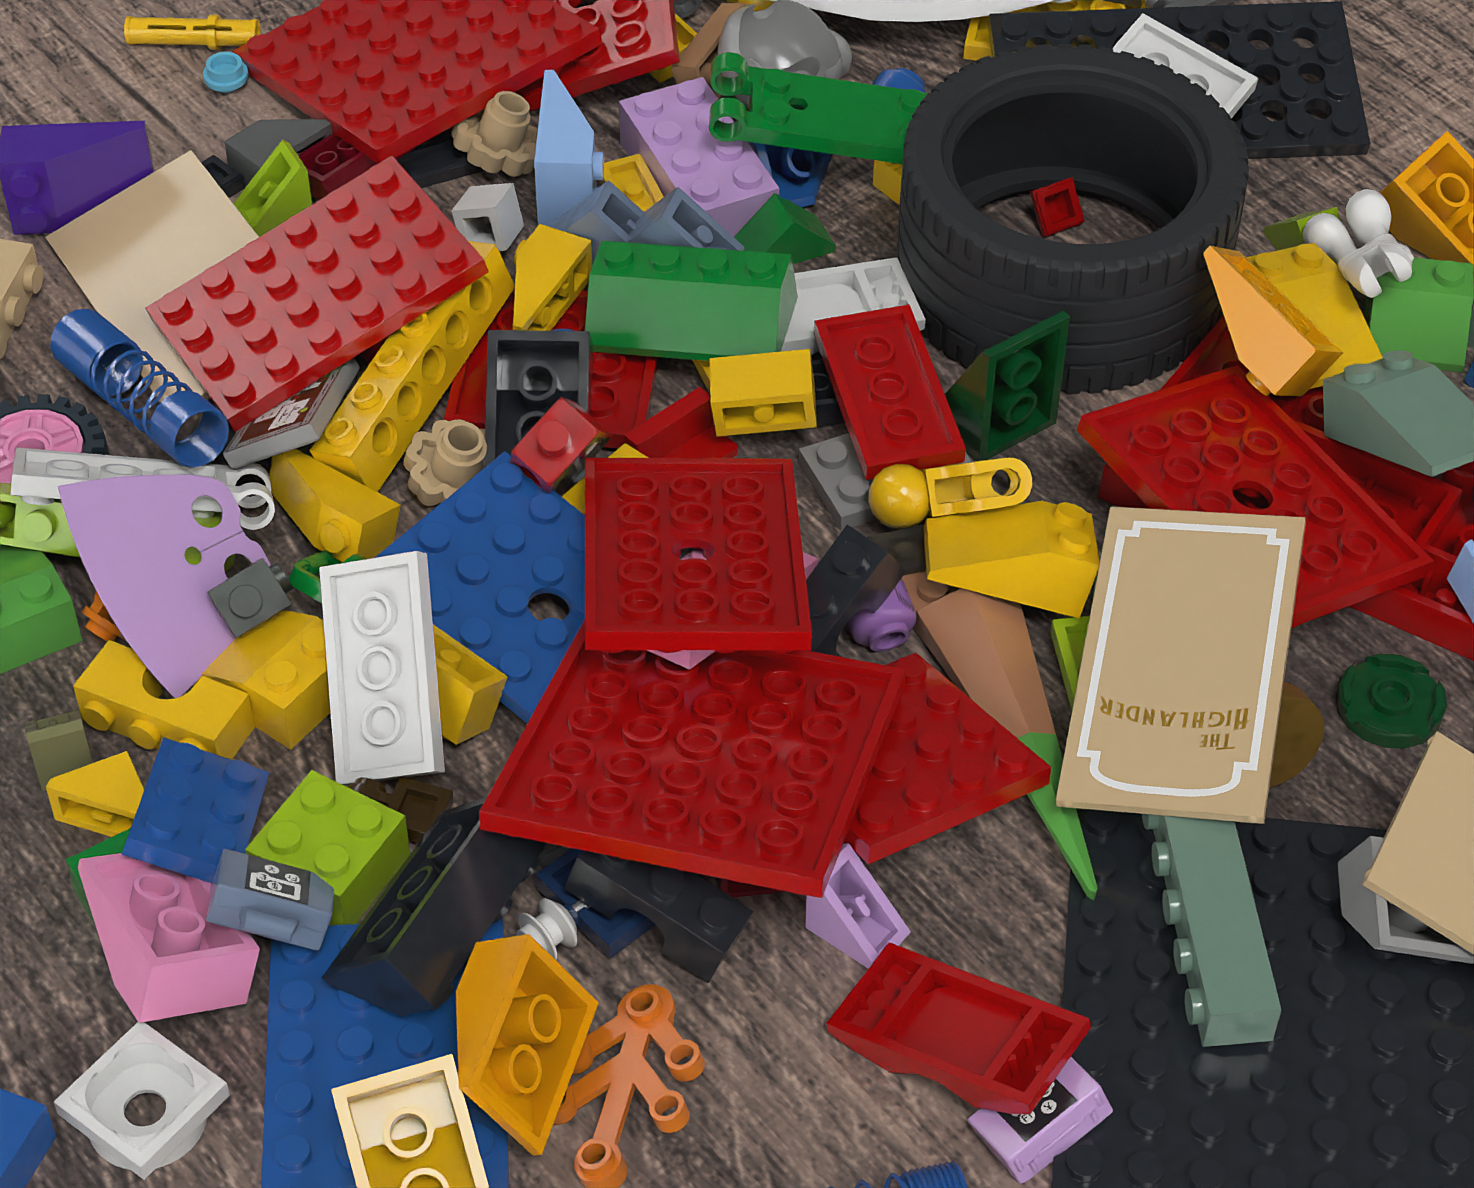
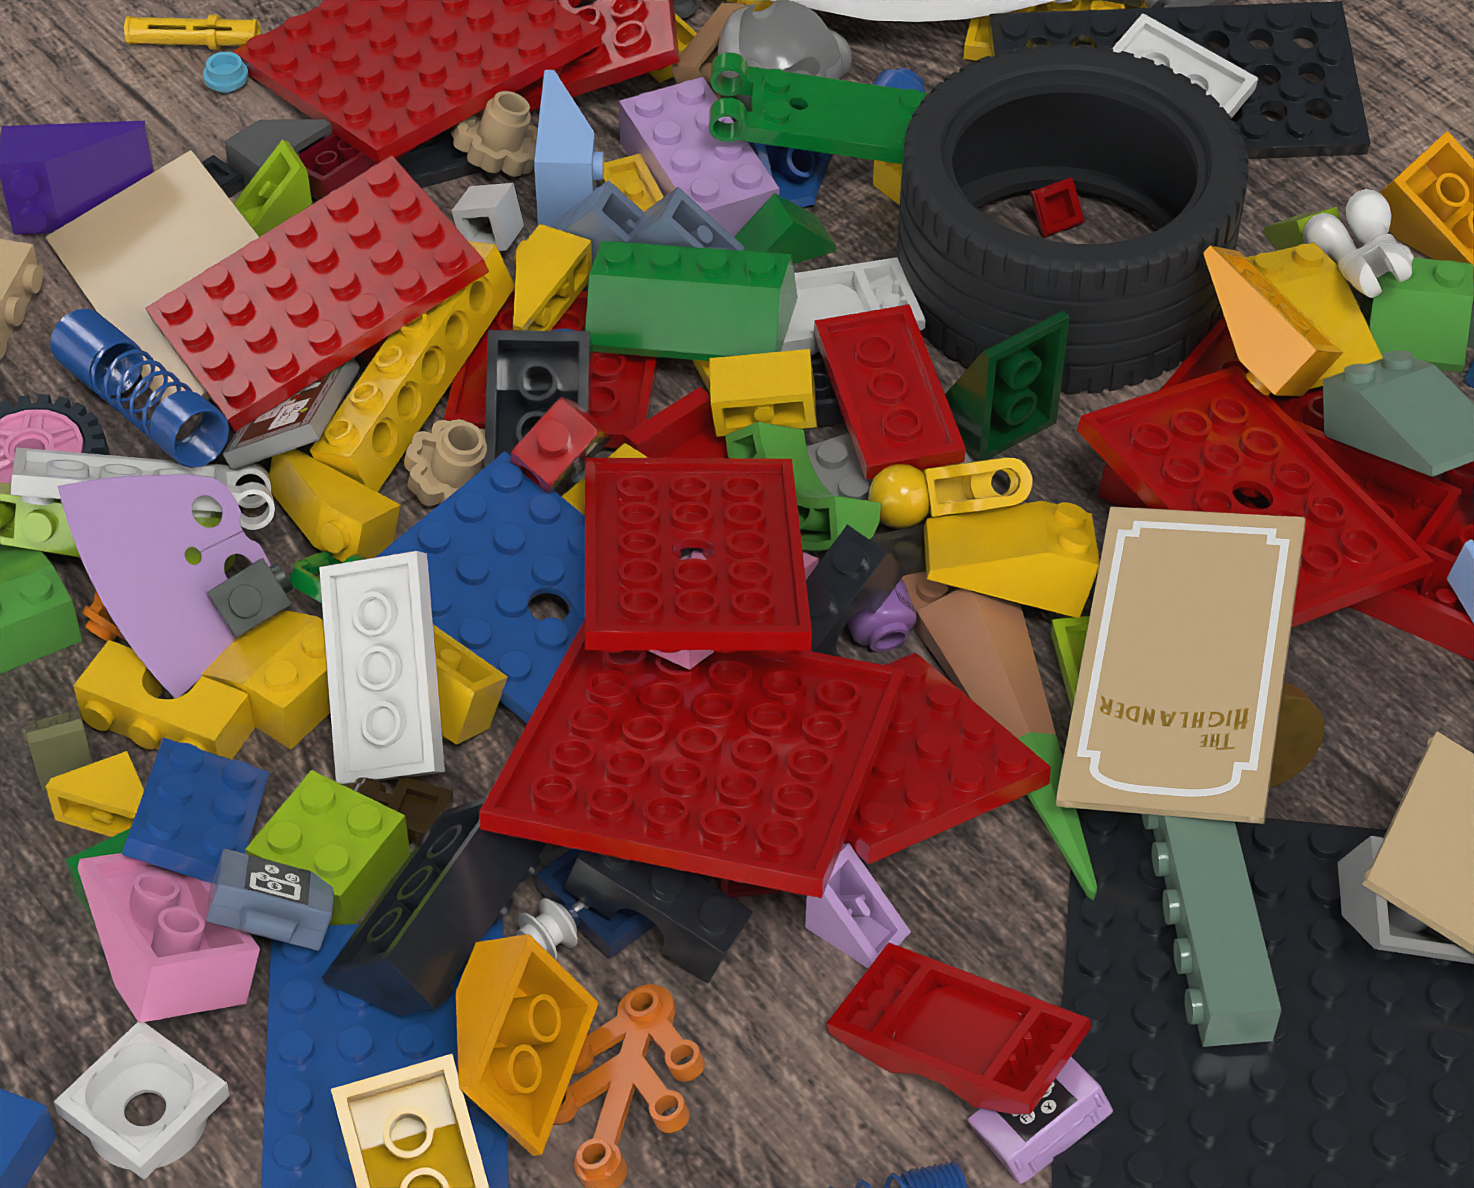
dark green tile [1336,654,1447,749] -> none
none -> bright green brick [726,422,881,552]

